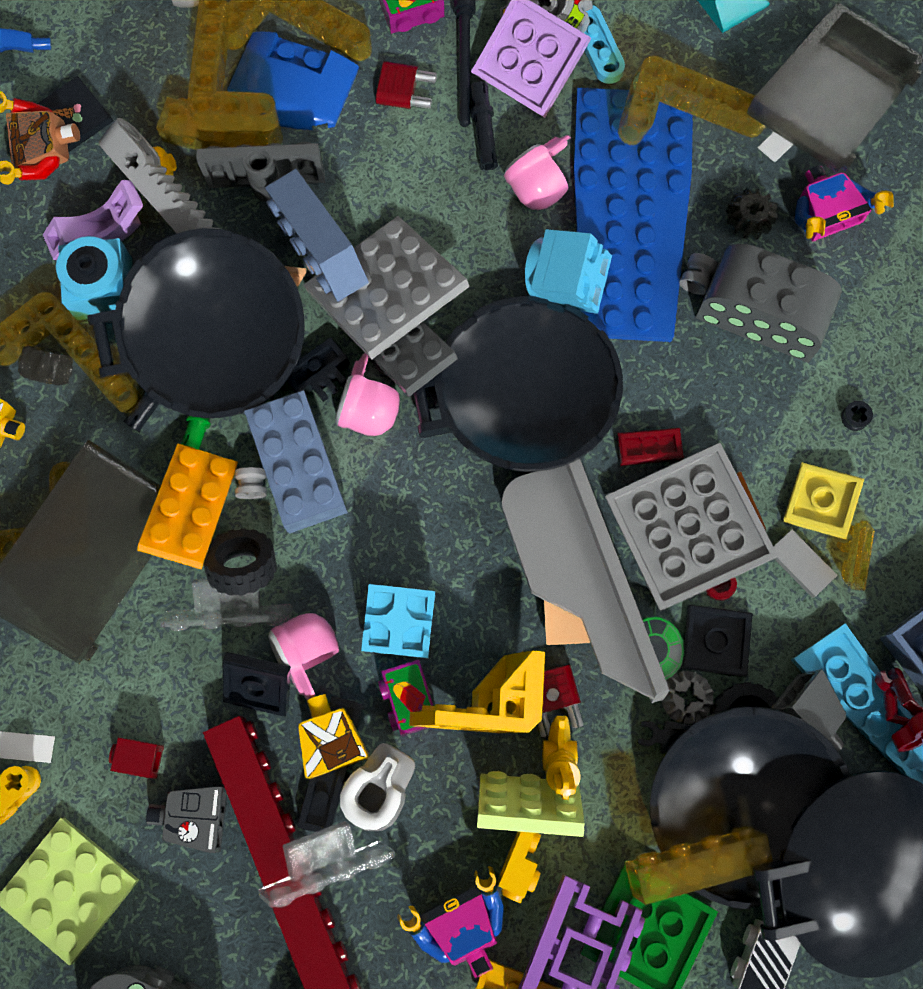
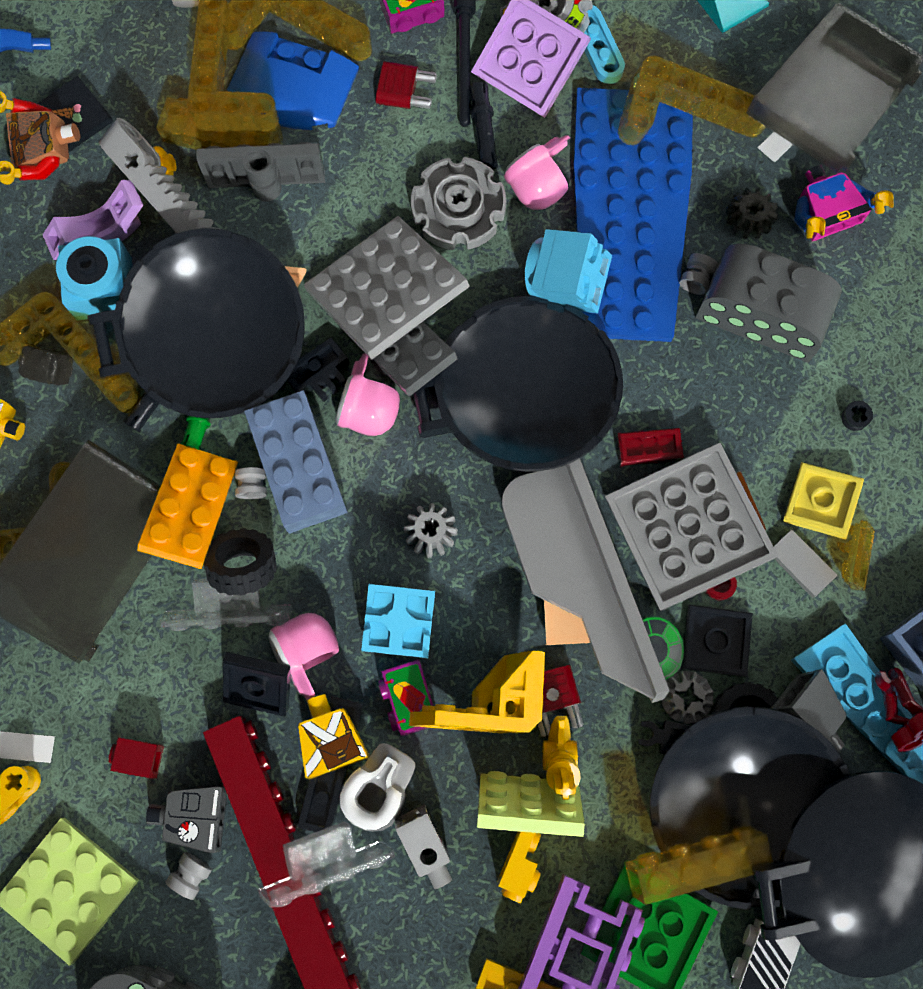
sand blue brick [265,169,369,302] -> none
torso [397,866,504,978] -> none
none -> light grey wheel [165,852,213,900]
none -> light grey torso [395,804,452,889]
none -> light grey gear [404,503,458,558]
none -> light grey piece [411,157,506,250]

